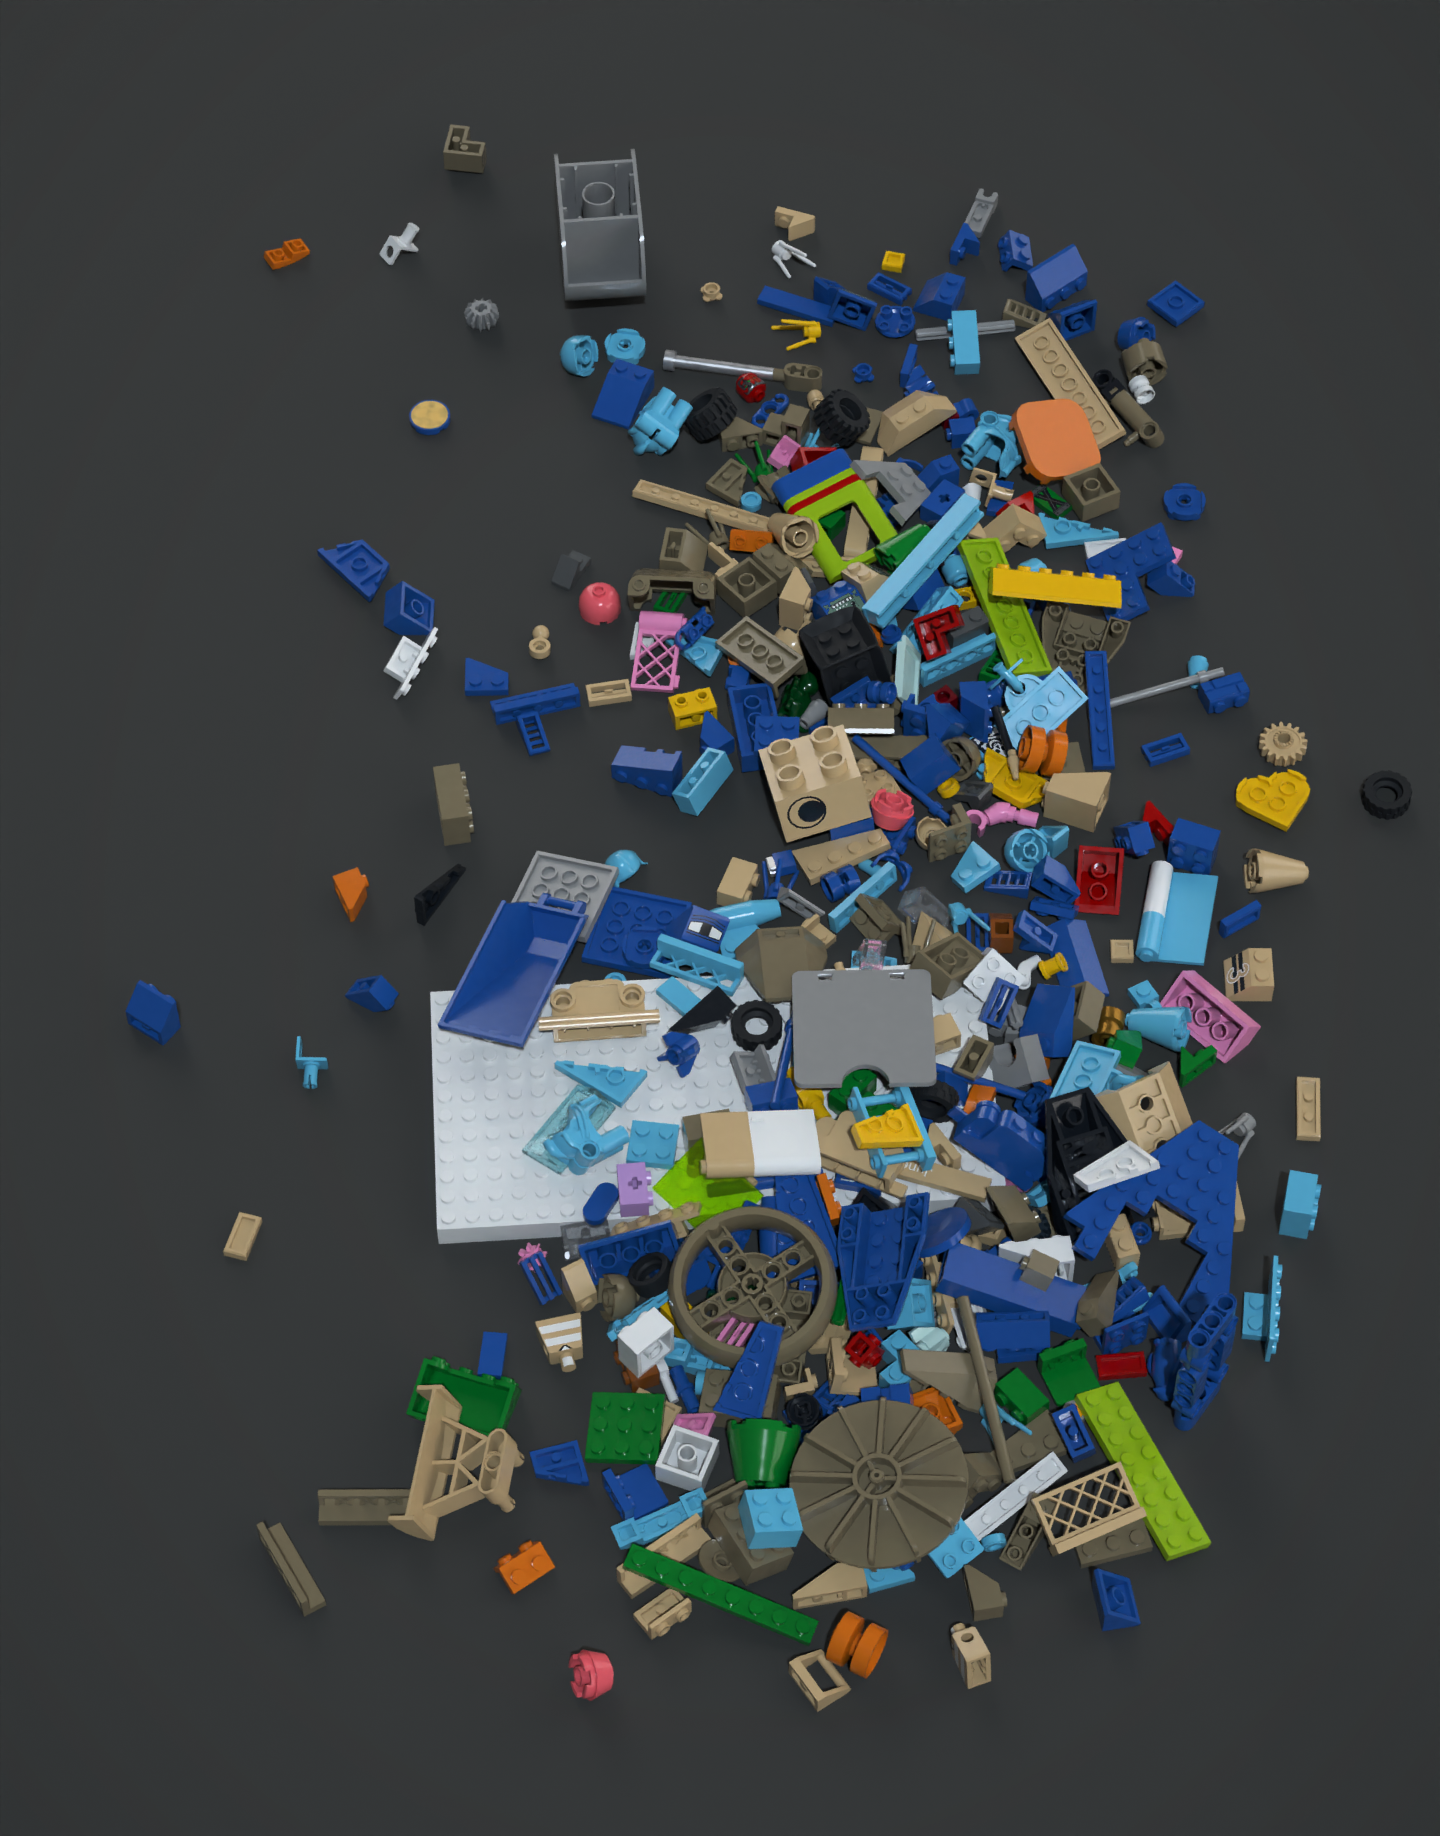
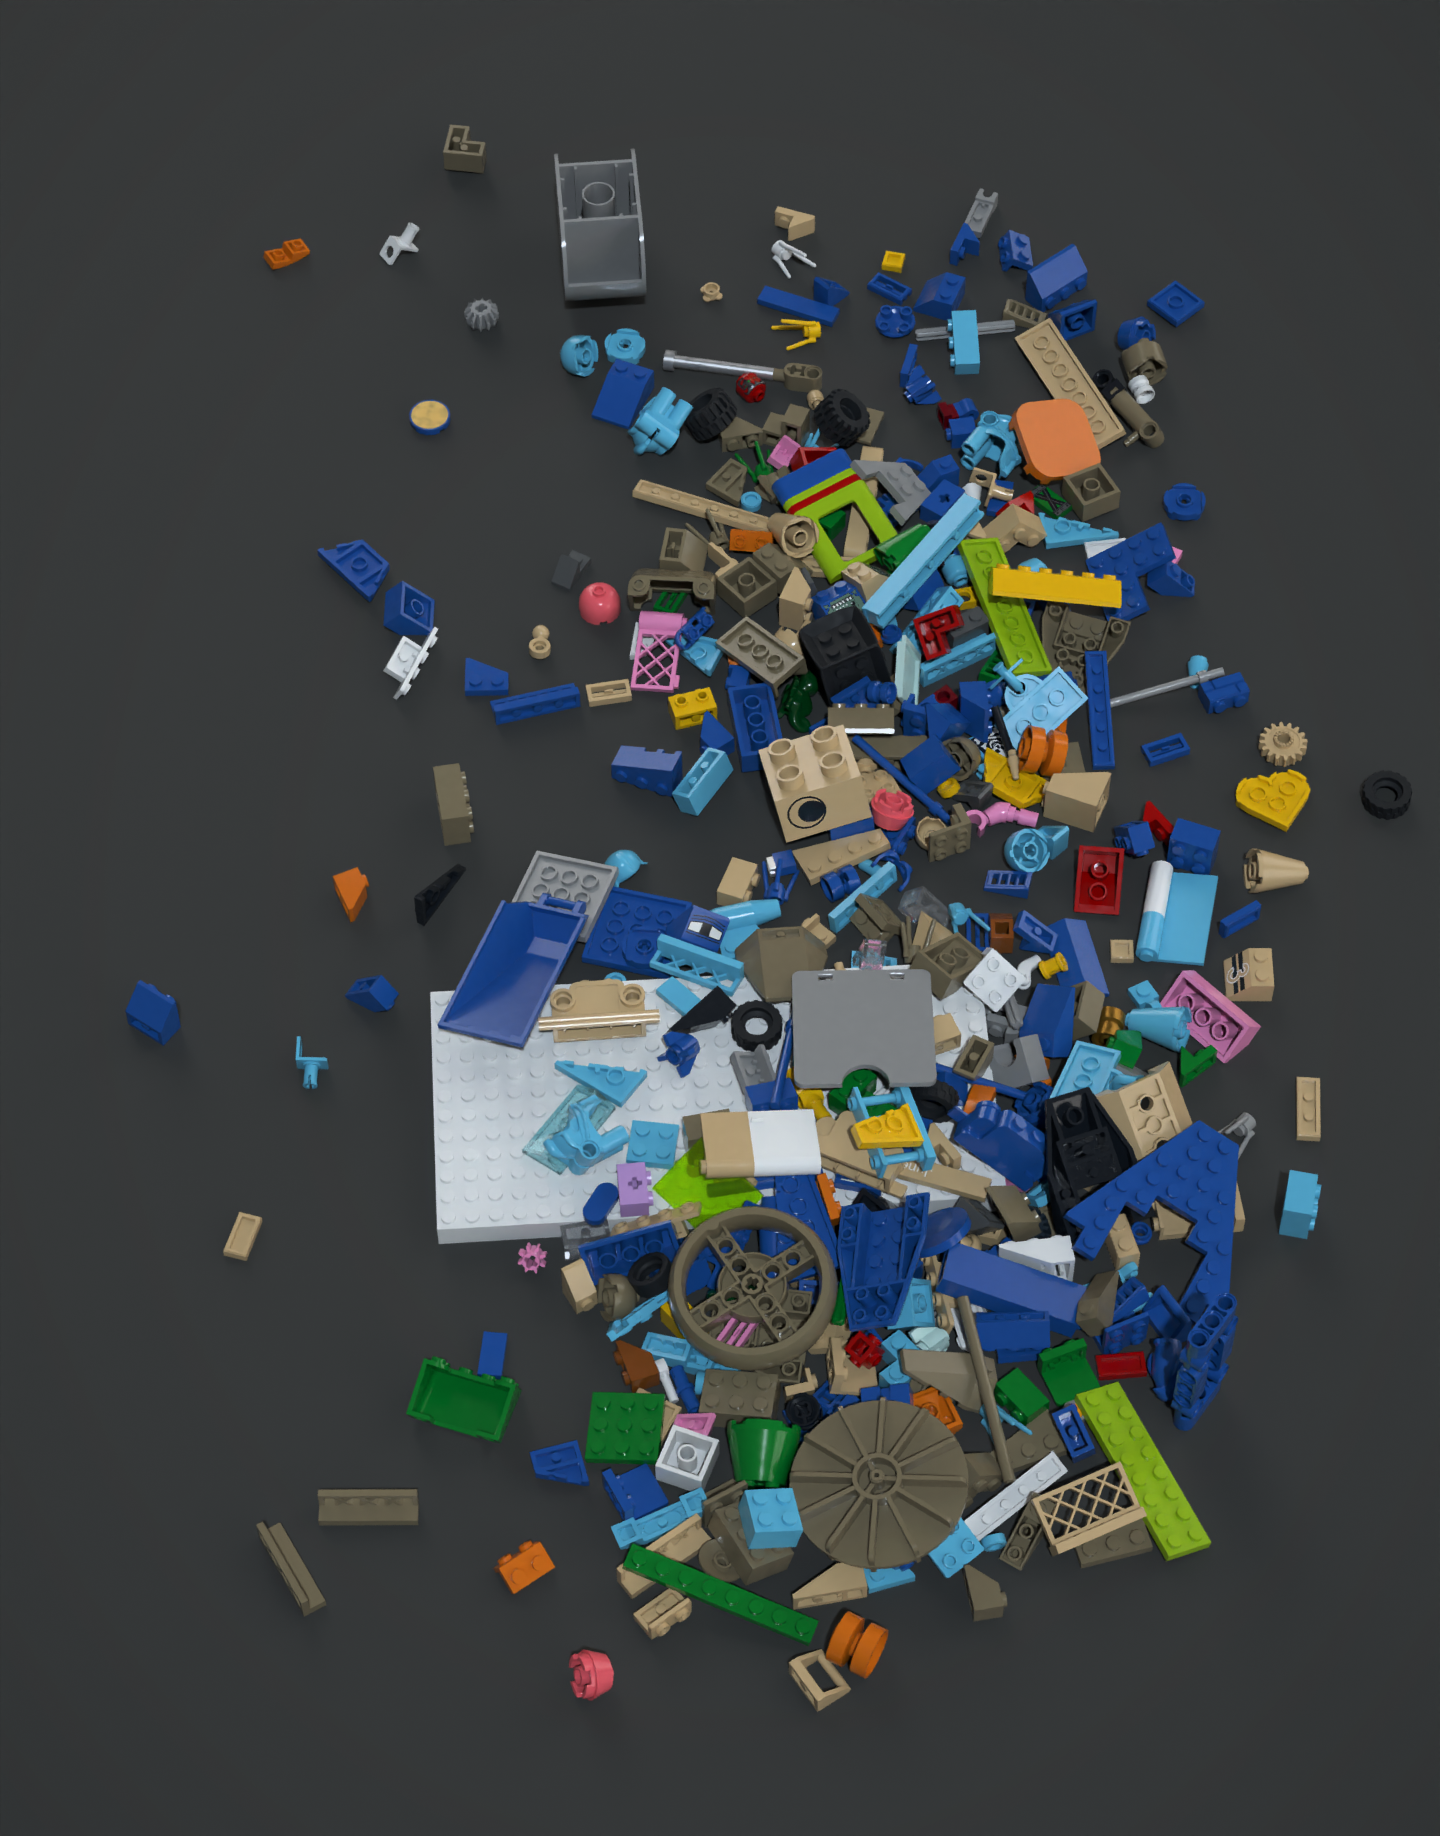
tan piece [387,1385,525,1541] -> none
blue slope [516,711,551,756] -> none
blue tile [519,1251,563,1305] -> none
tan torso [535,1312,583,1372] -> none
white brick [617,1307,674,1378] -> none
blue wing [713,1320,785,1419] -> none
blue piece [751,393,789,428] -> none
blue plate [754,716,800,756] -> none
light grey slope [776,887,825,919] -> none
light grey cone [799,699,828,729] -> none
blue slope [828,287,877,331] -> none
blue plate [852,363,874,383] -> none
tan wedge [877,390,957,457] -> none
medium azure wing [951,841,1001,894] -> none
tan torso [951,1623,991,1689] -> none
blue tile [978,977,1020,1029] -> none
dark tan brick [1019,1249,1060,1292] -> none
blue plate [1030,896,1079,920] -> none
blue slope [1031,855,1081,904] -> none
white wing [1073,1140,1160,1192] -> none
blue slope [1091,1568,1141,1631] -> none
medium azure bracket [1241,1255,1282,1362] -> none

